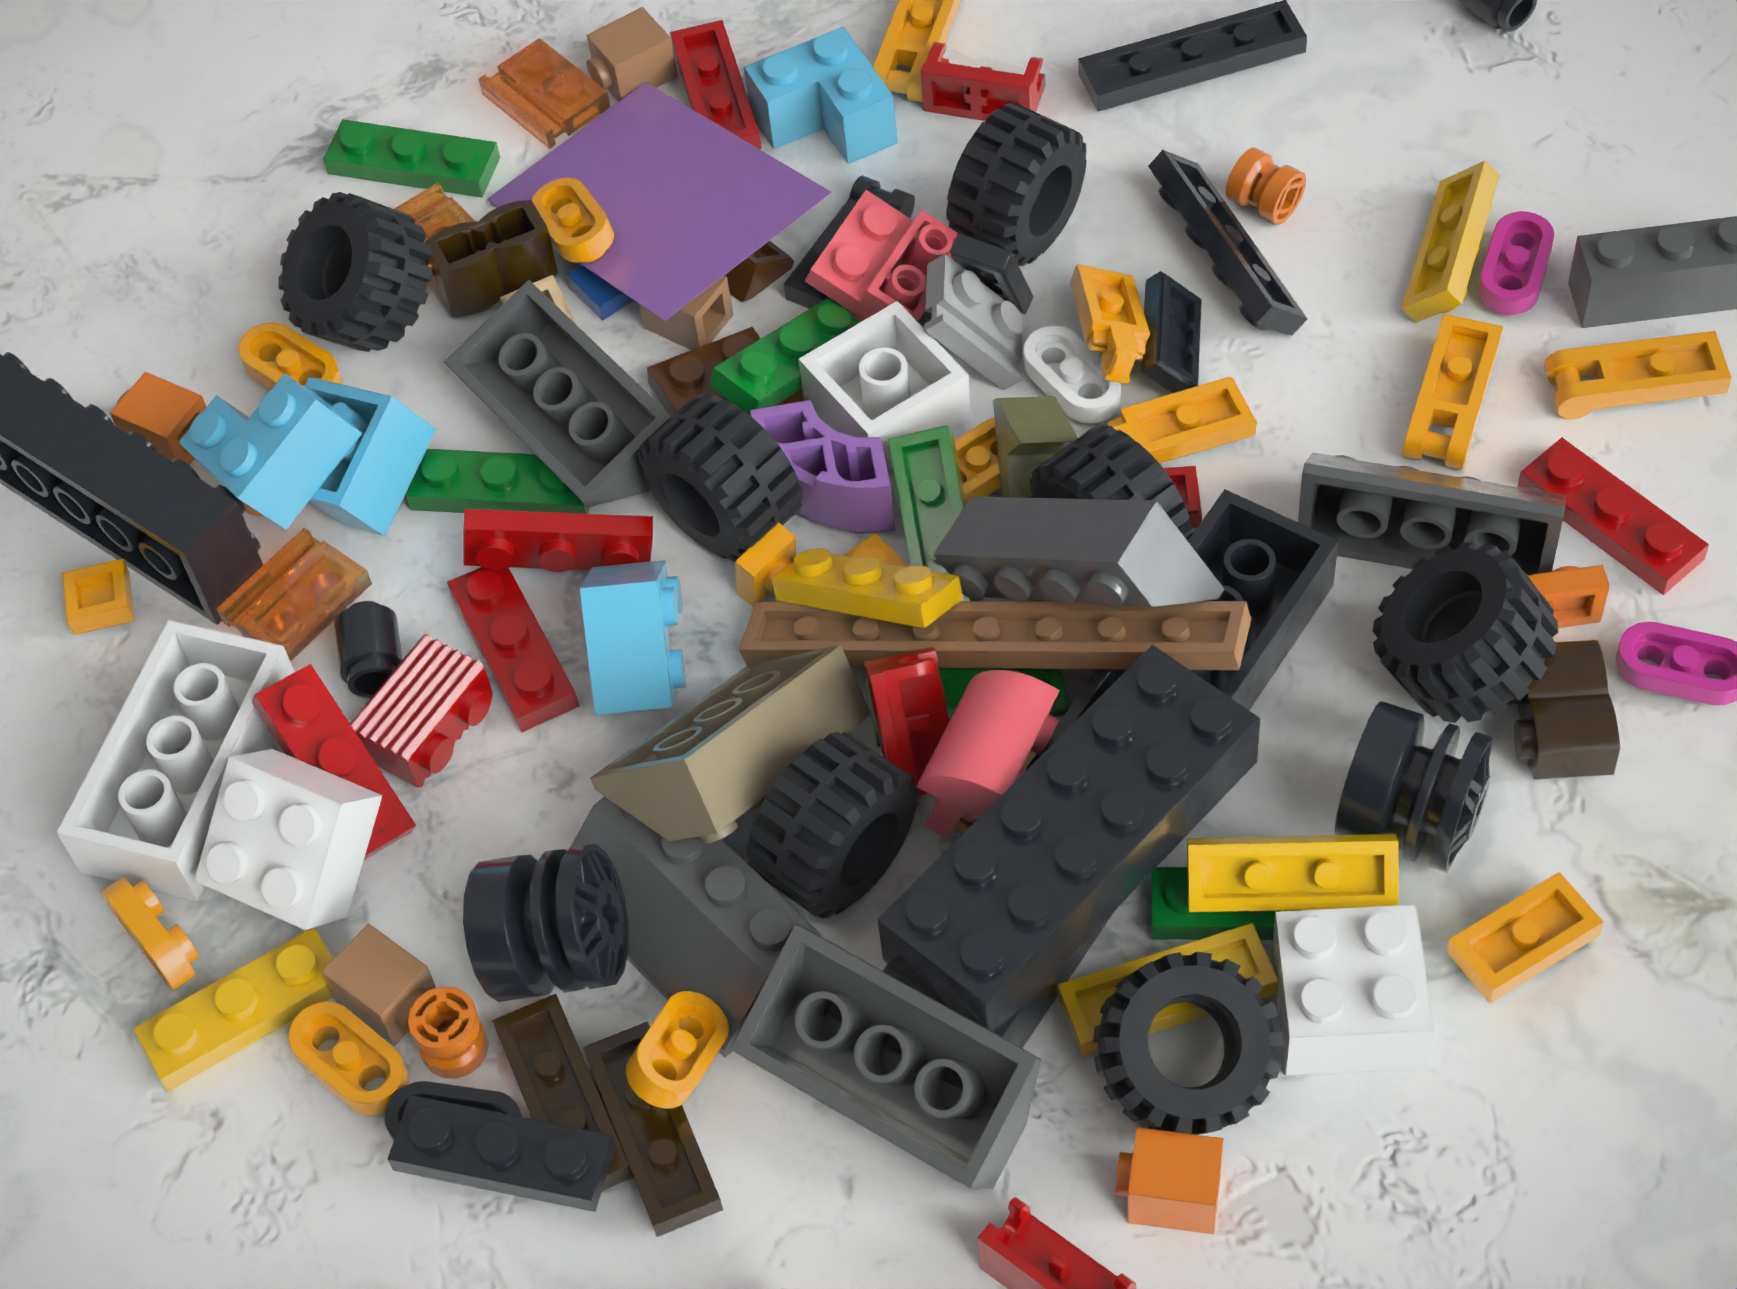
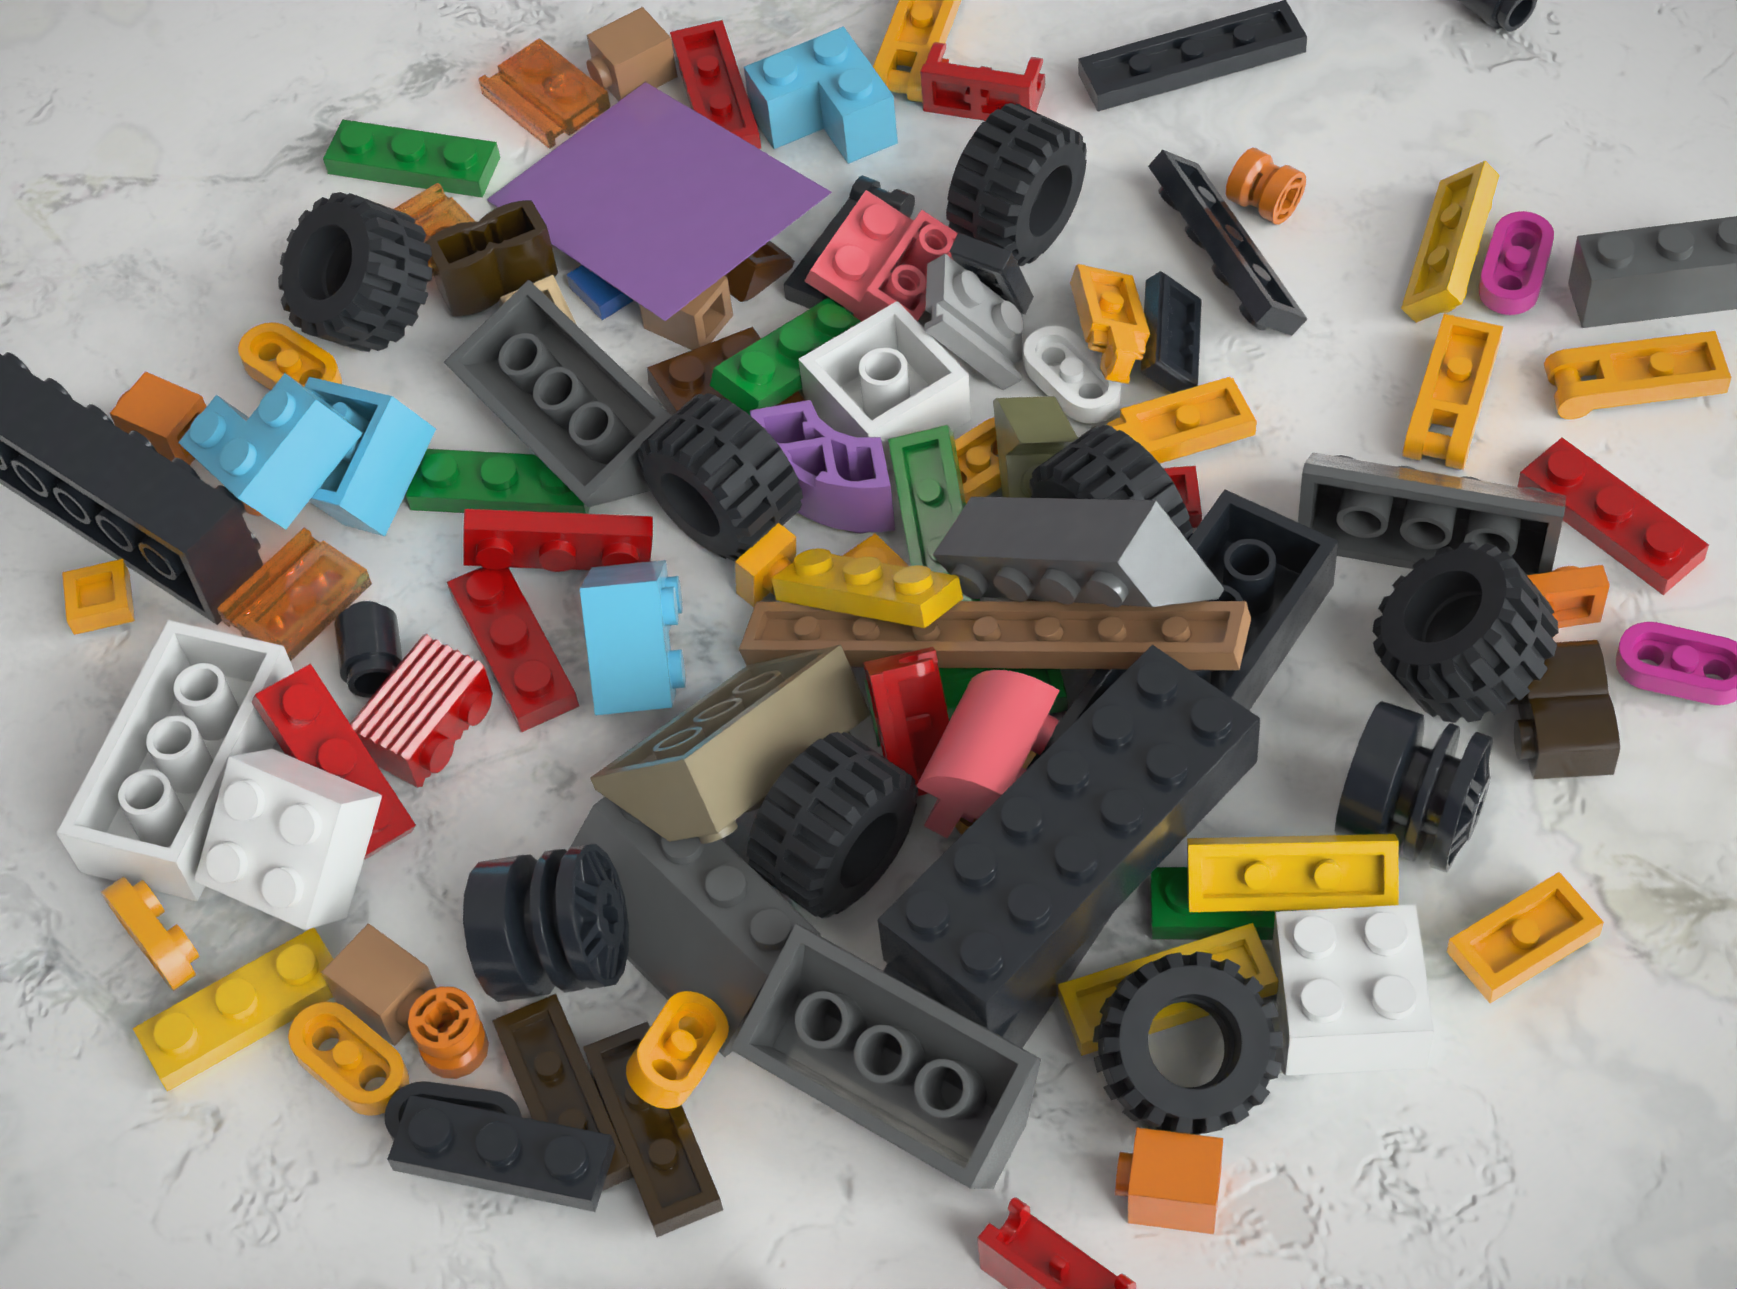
light orange plate [532,178,614,263] -> none

